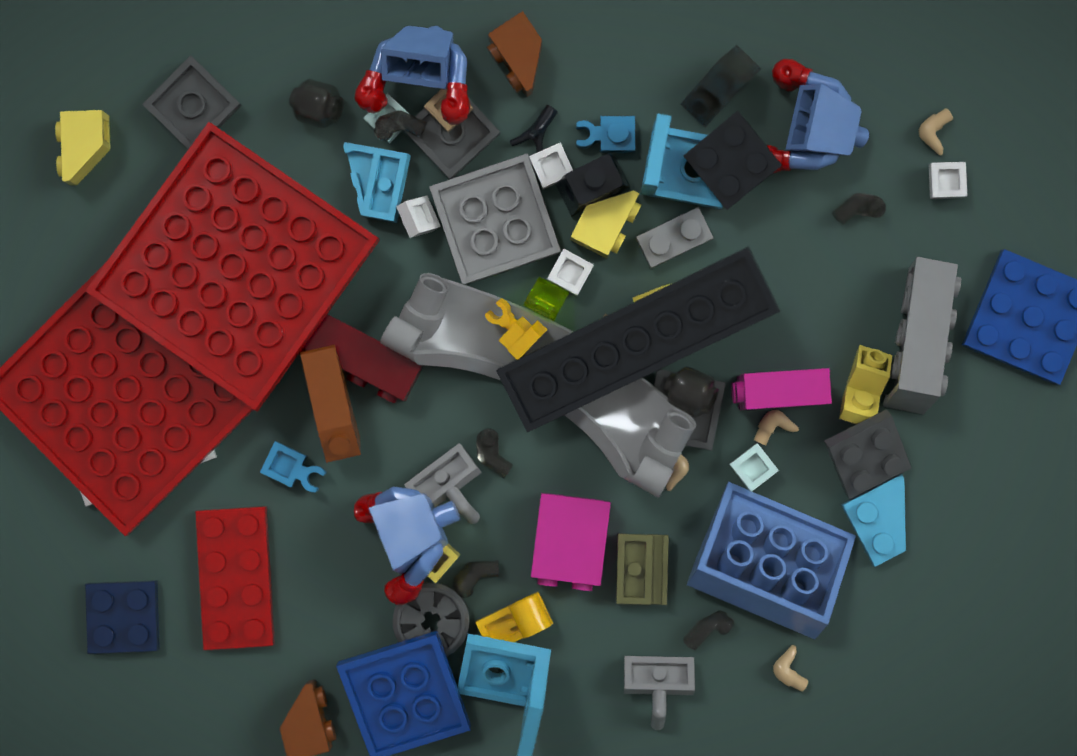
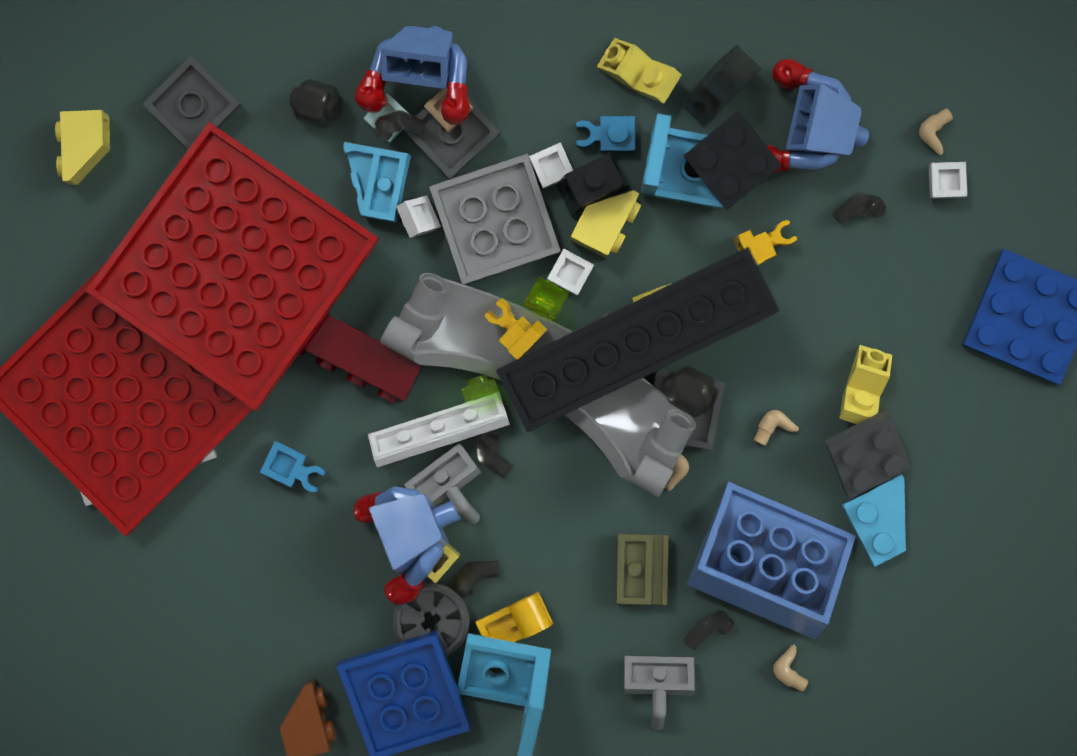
dark blue plate [85,580,160,654] -> none
red plate [195,506,275,650] -> none
dark orange slope [300,344,361,463] -> none
dark orange slope [487,11,542,97] -> none
black bar [510,105,558,153] -> none
dark pink brick [531,493,611,591] -> none
light grey plate [636,207,713,269] -> none
light aqua plate [729,443,779,492] -> none
dark pink brick [732,368,832,410] -> none
light grey wedge [883,257,961,415] -> none
none -> white tile [368,392,510,467]
none -> clear neon green plate [461,374,499,403]
none -> light yellow slope [597,38,682,104]
none -> yellow piece [733,220,797,265]

